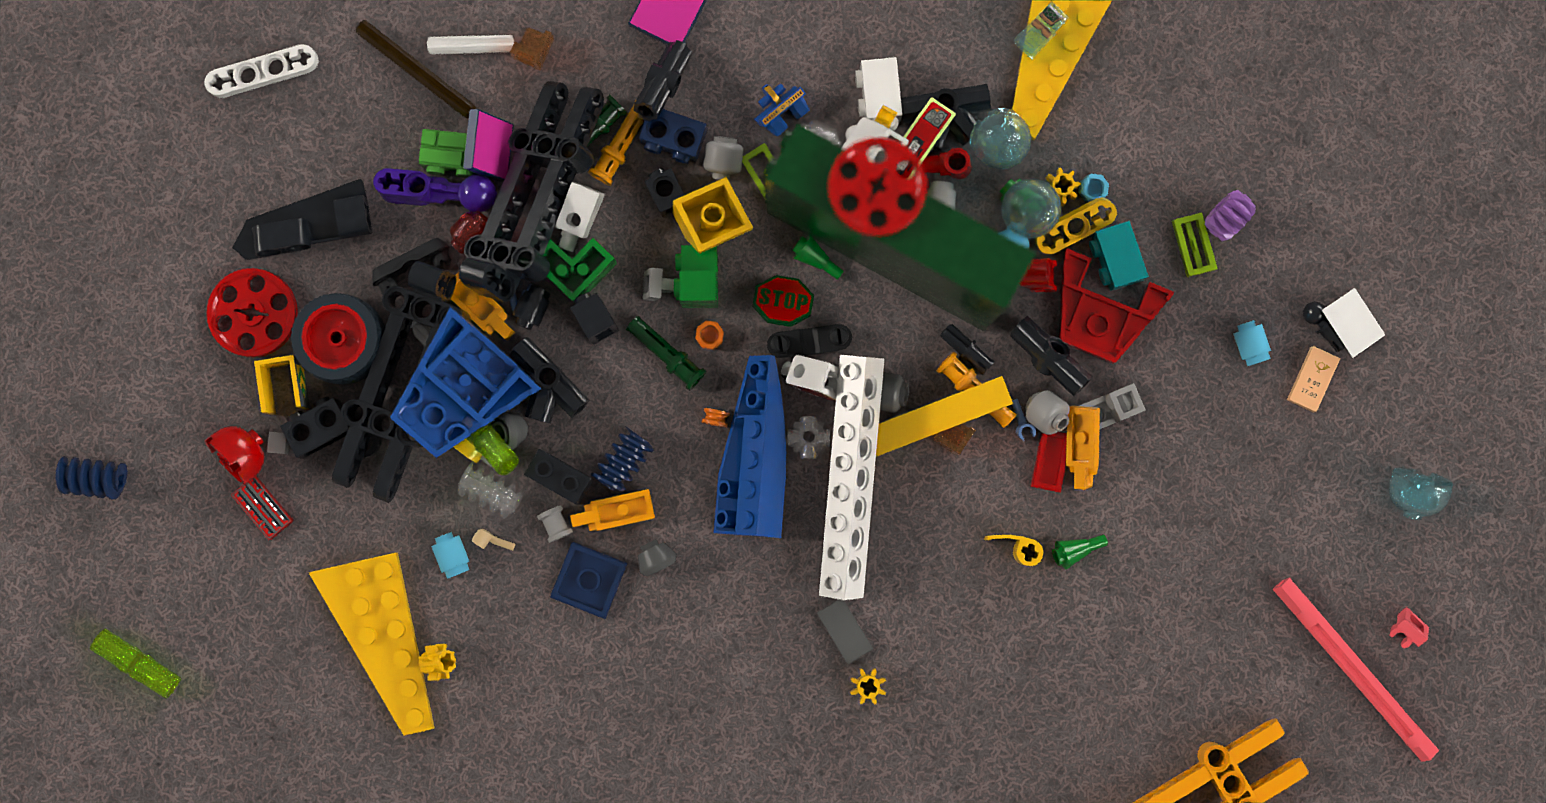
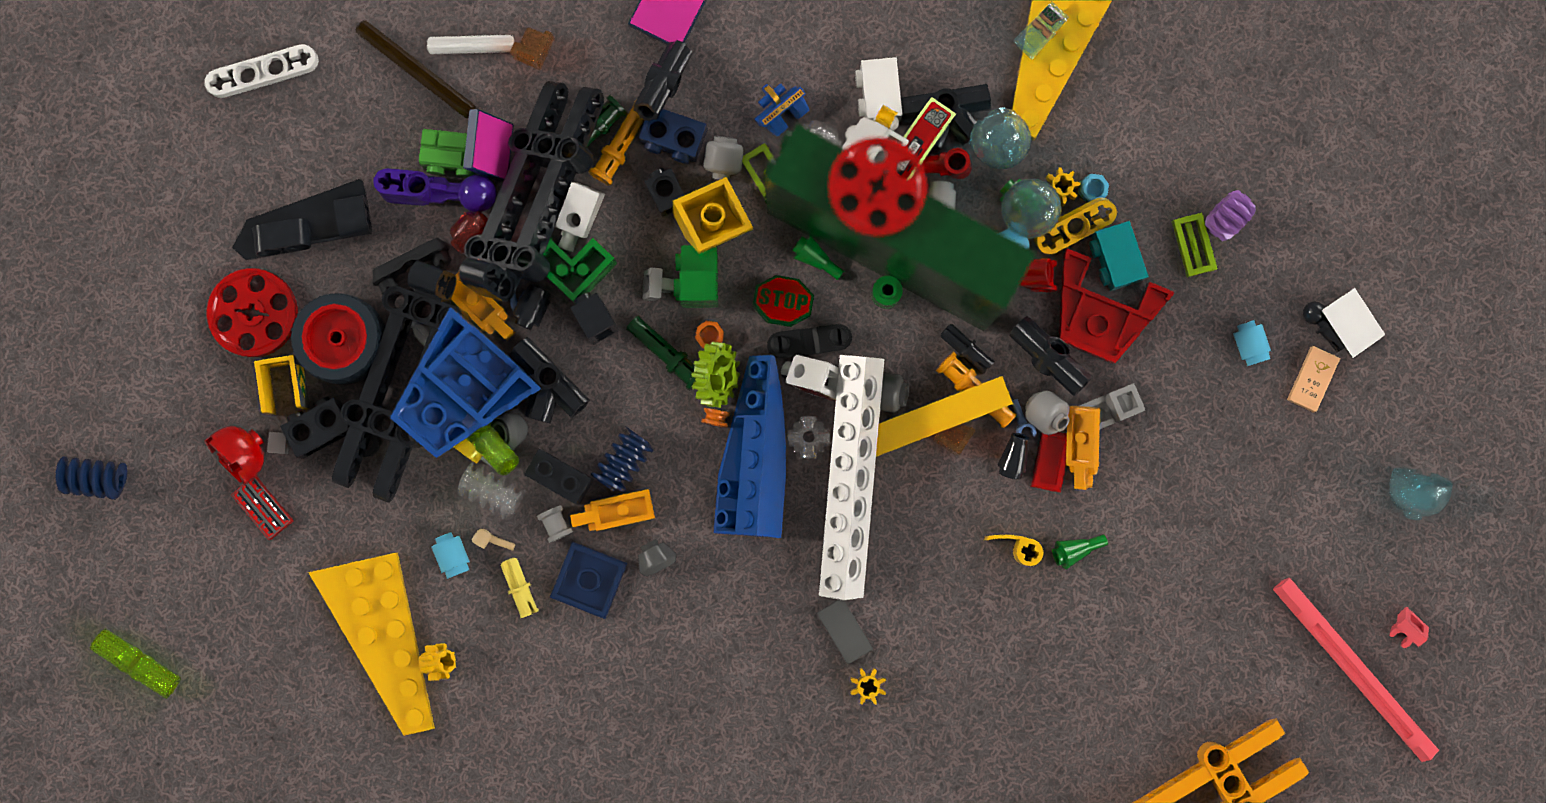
none -> light yellow axle [501,558,539,618]
none -> lime gear [692,342,740,408]
none -> green brick [871,276,903,309]
none -> black cone [997,433,1029,479]

